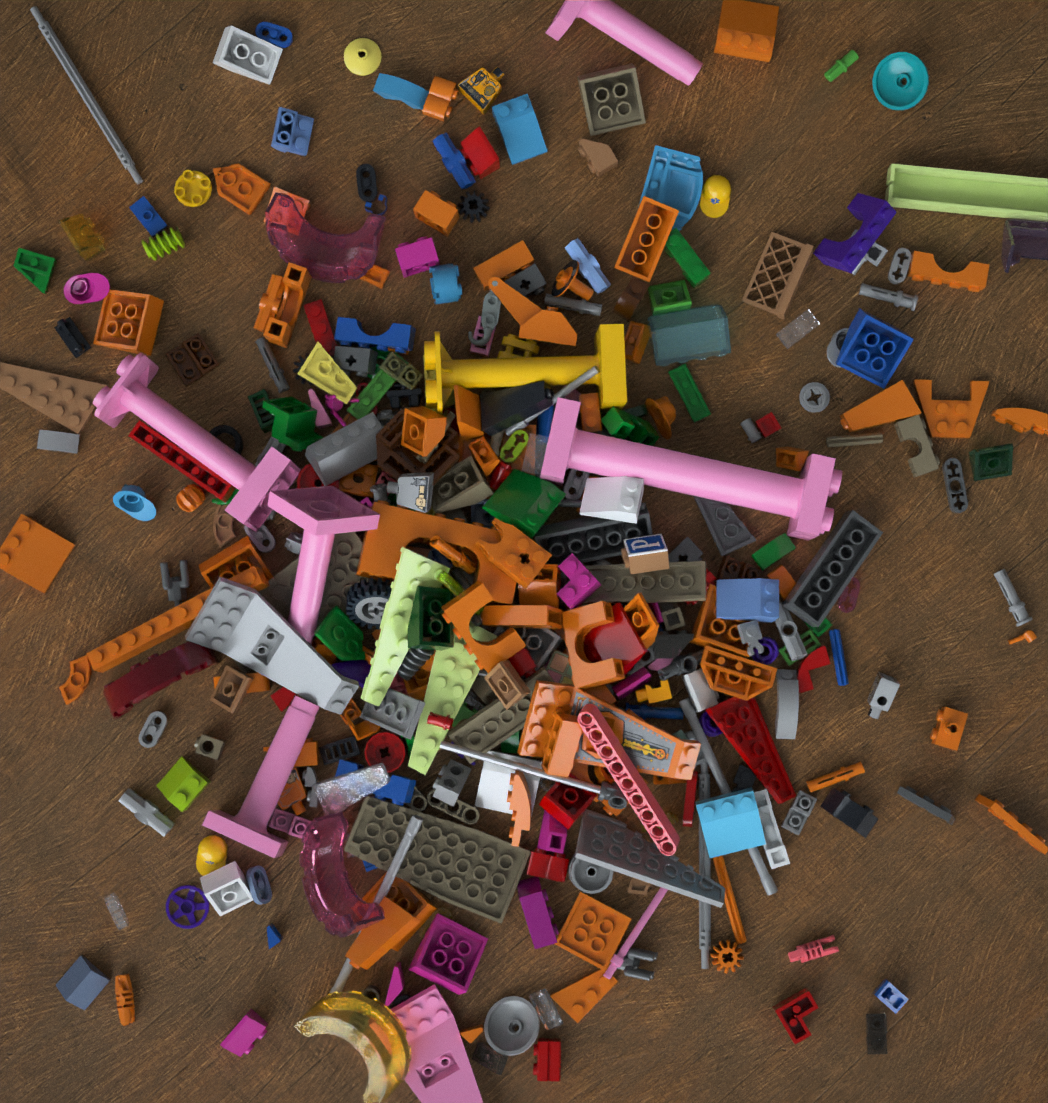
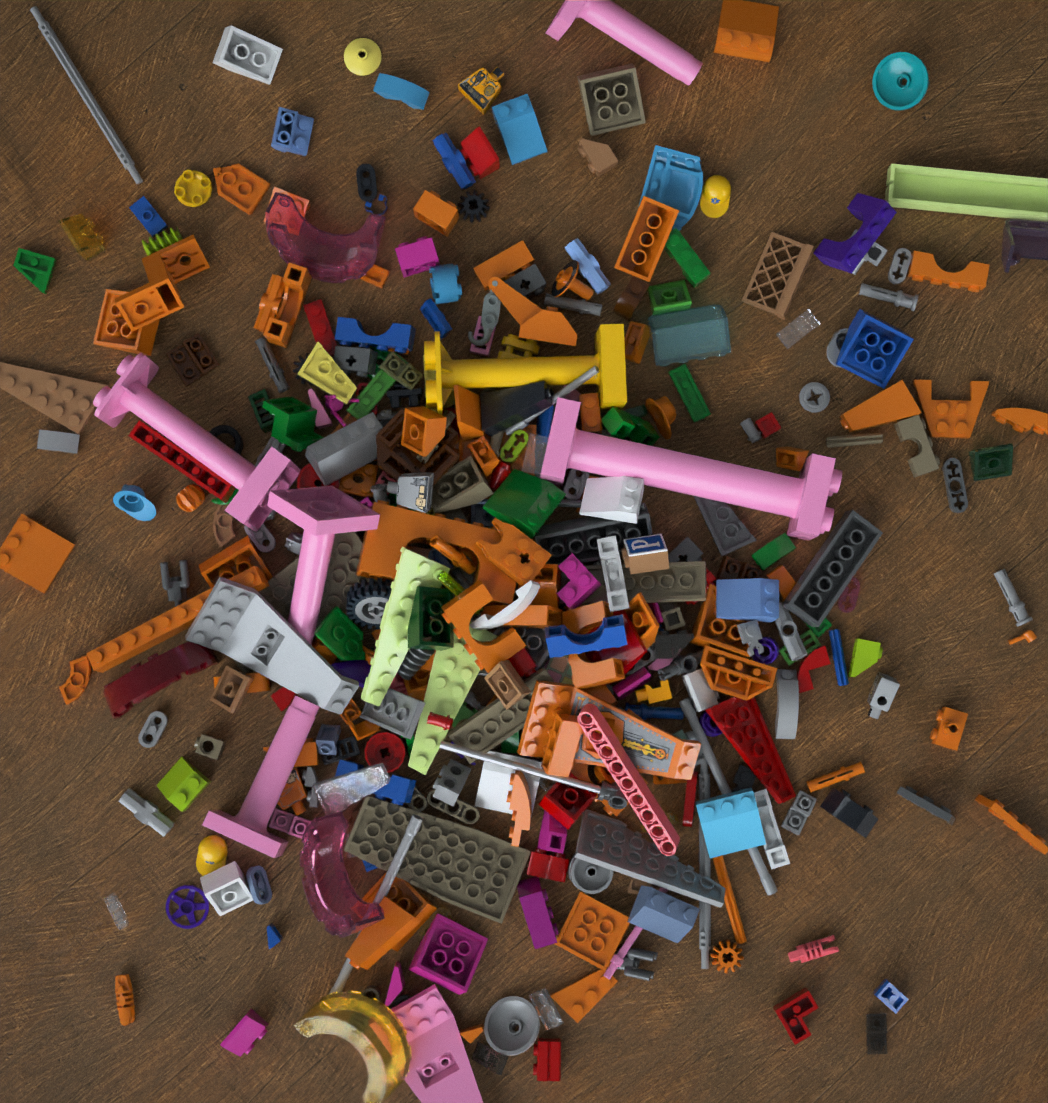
black hinge [54,317,91,358] -> none
sand blue slope [56,955,110,1010] -> none
dark pink piece [64,273,110,304] -> none
blue plate [255,22,293,48] -> none
orange brick [422,76,459,122] -> none
dark tan brick [471,675,498,705] -> none
bright green axle [824,50,859,82] -> none
none -> orange bracket [114,234,210,332]
none -> sand blue bracket [316,724,341,755]
none -> blue plate [420,298,452,339]
none -> white slope [469,580,540,630]
none -> blue arch [545,615,628,658]
none -> white slope [597,535,629,612]
none -> sand blue slope [627,885,700,943]
none -> lime slope [848,639,883,677]

